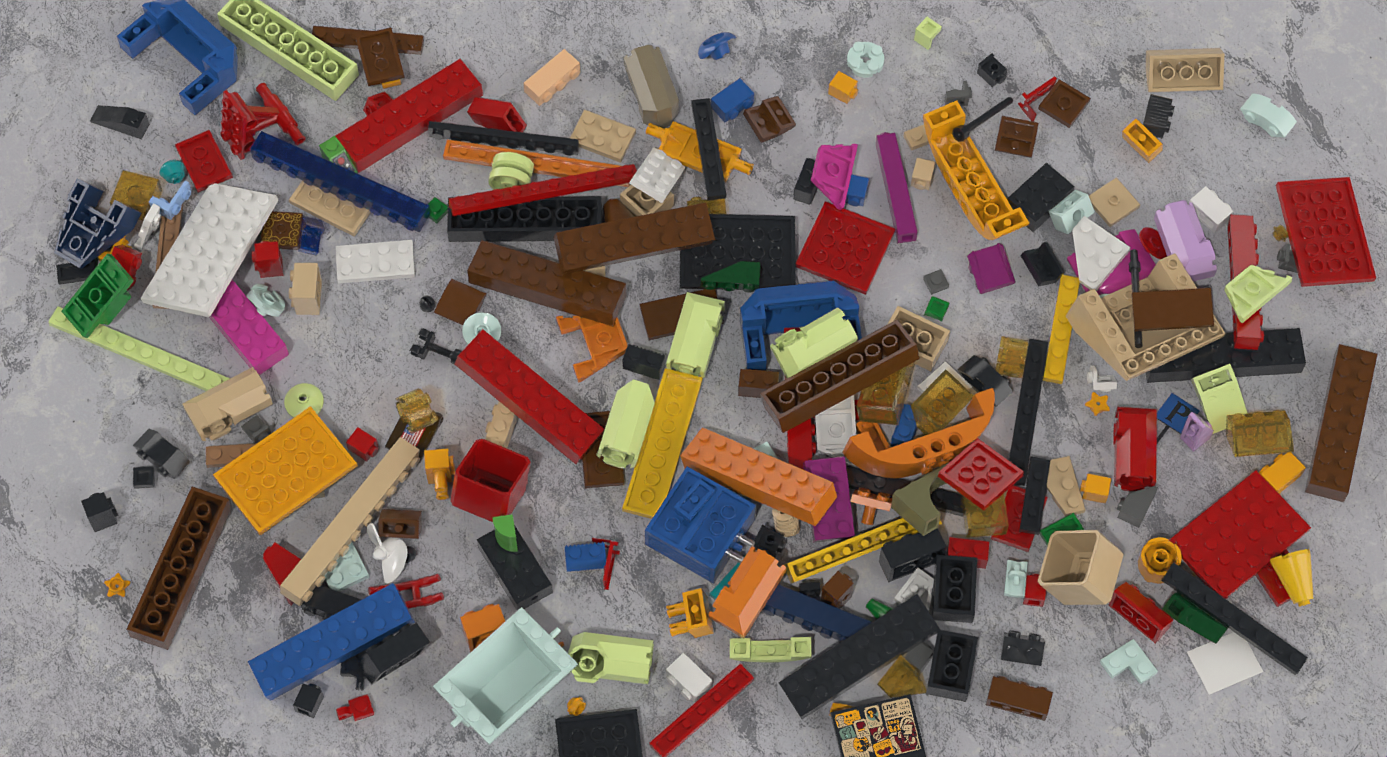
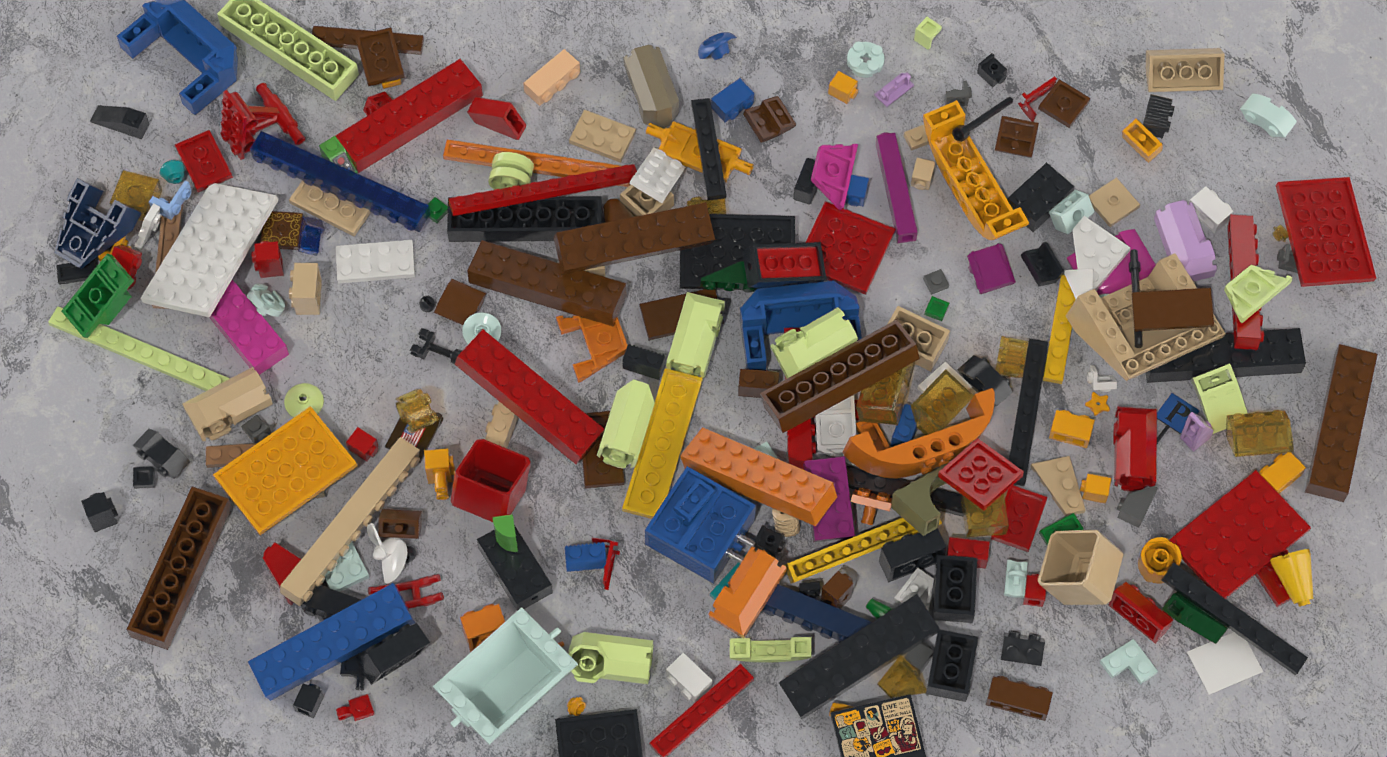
light orange plate [104,573,130,597] -> none
black plate [428,121,579,156] -> none
light orange brick [666,588,714,638] -> none
black tile [1019,456,1050,535] -> none
red dish [1139,227,1167,259] -> none
none -> brick [742,242,827,288]
none -> lavender hinge [874,72,914,107]
none -> light orange brick [1049,410,1095,448]
none -> white sticker [1064,269,1094,299]

